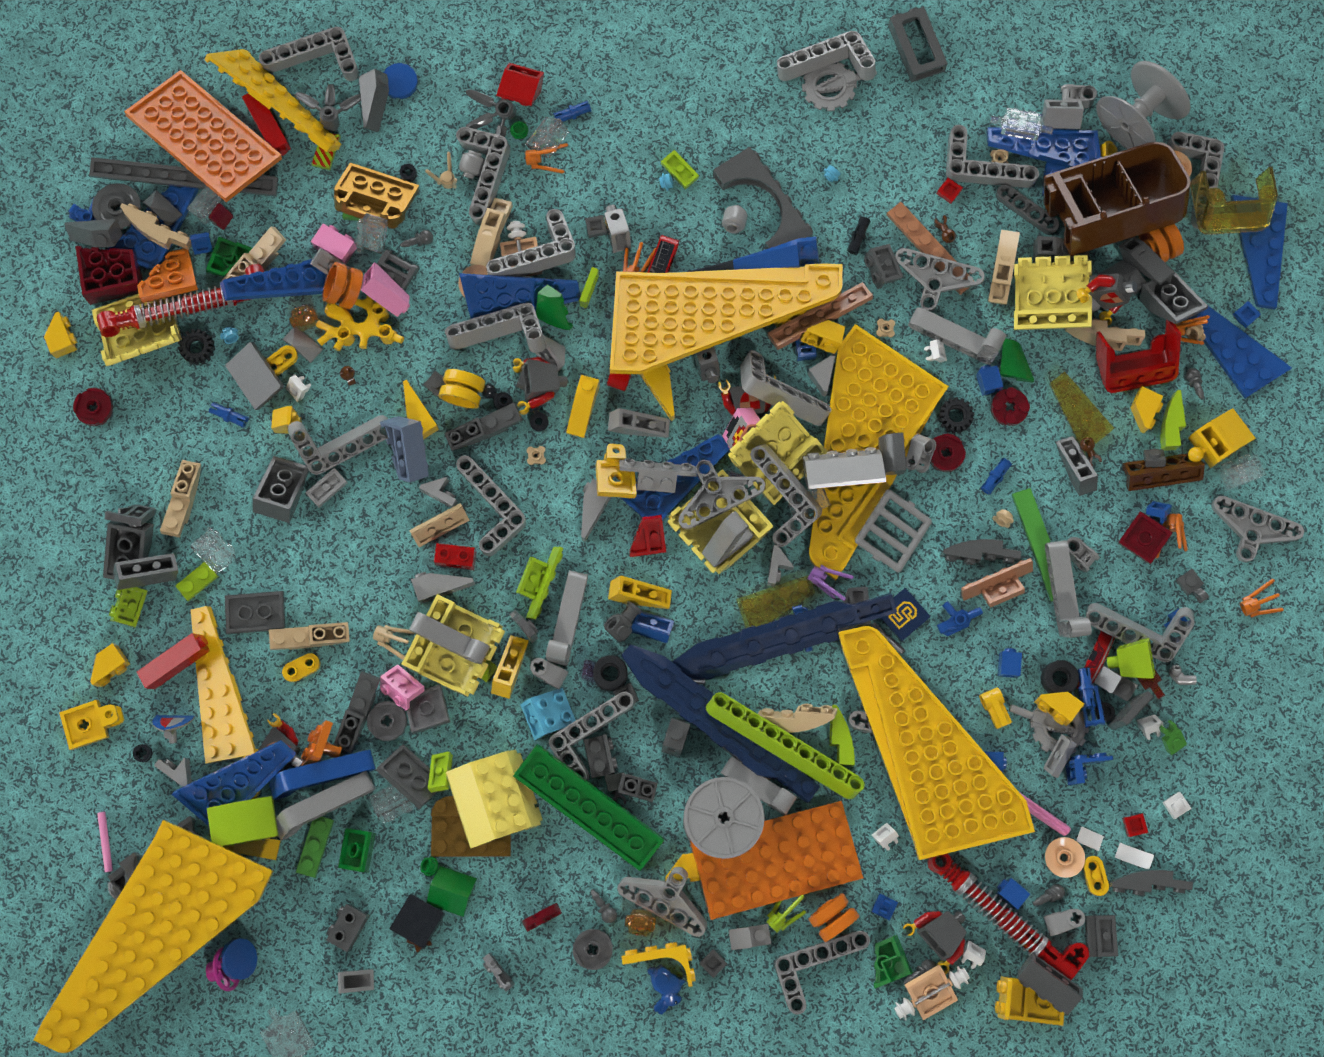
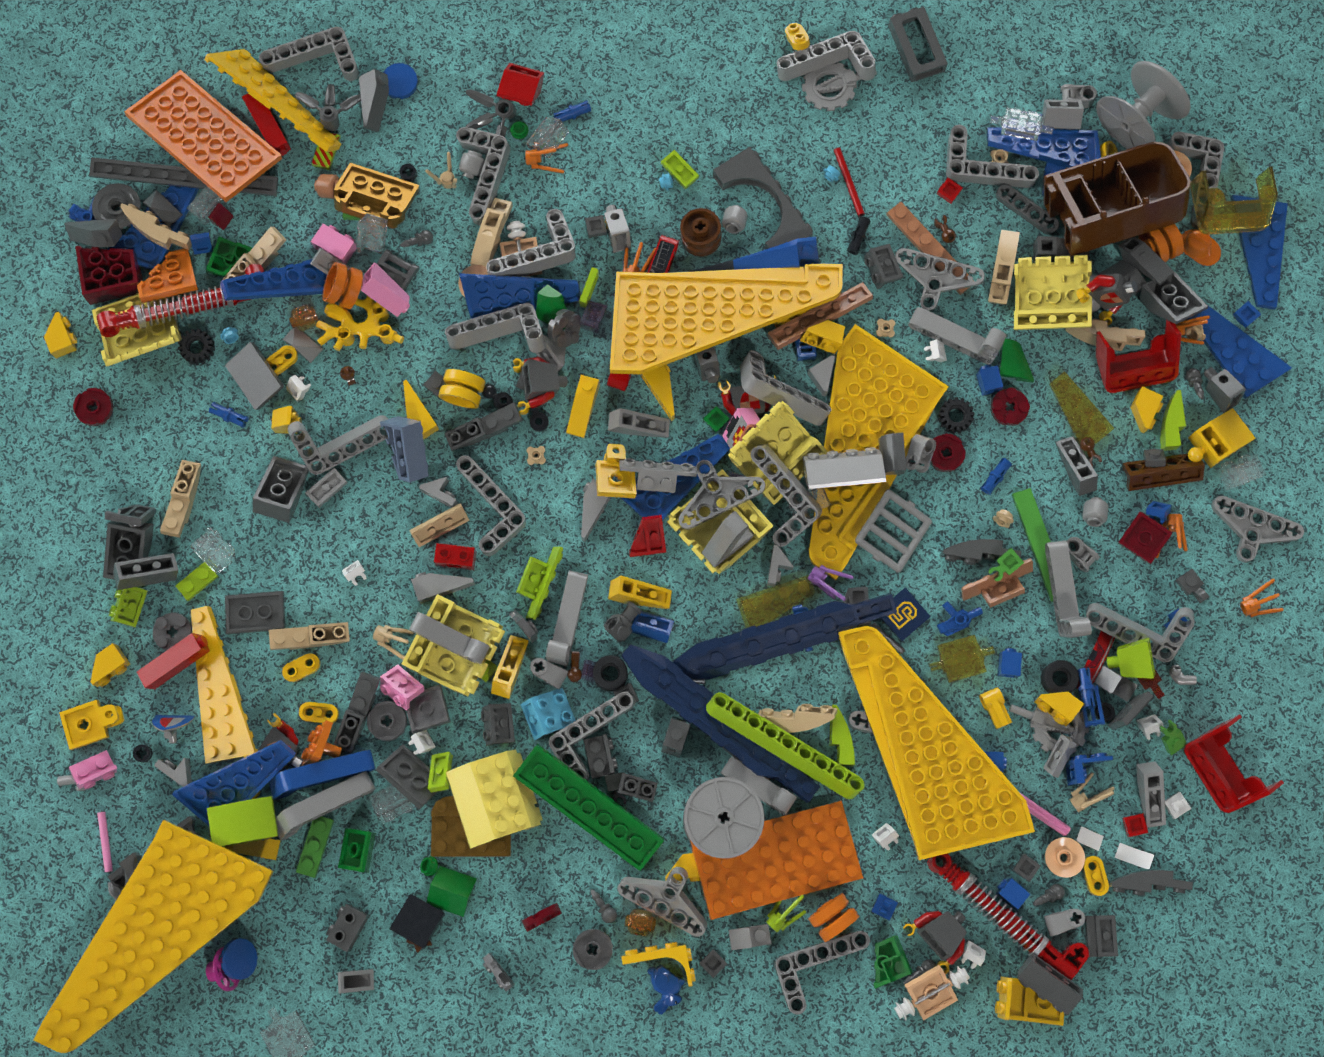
none -> light grey arm [57,775,85,791]
none -> bright pink bracket [69,750,117,790]
none -> flat silver plate [153,613,193,651]
none -> yellow plate [299,702,339,723]
none -> nougat head [314,174,340,199]
none -> white tile [342,560,366,586]
none -> white tile [408,730,435,754]
none -> dark grey bracket [481,703,515,746]
none -> flat silver plate [548,309,581,348]
none -> reddish brown arm [567,651,582,682]
none -> slope [580,301,607,334]
none -> reddish brown wheel [680,208,722,257]
none -> green plate [703,406,730,433]
none -> yellow plate [785,23,810,50]
none -> red bar [833,148,865,217]
none -> clear yellow plate [929,635,995,683]
none -> bright green plate [988,548,1024,581]
none -> dark grey plate [1012,854,1041,882]
none -> tan plant [1069,772,1115,813]
none -> light grey head [1082,497,1109,527]
none -> light grey slope [1136,761,1166,828]
none -> orange piece [1181,229,1221,266]
none -> red windscreen [1184,714,1284,813]
none -> dark grey torso [1203,367,1246,413]

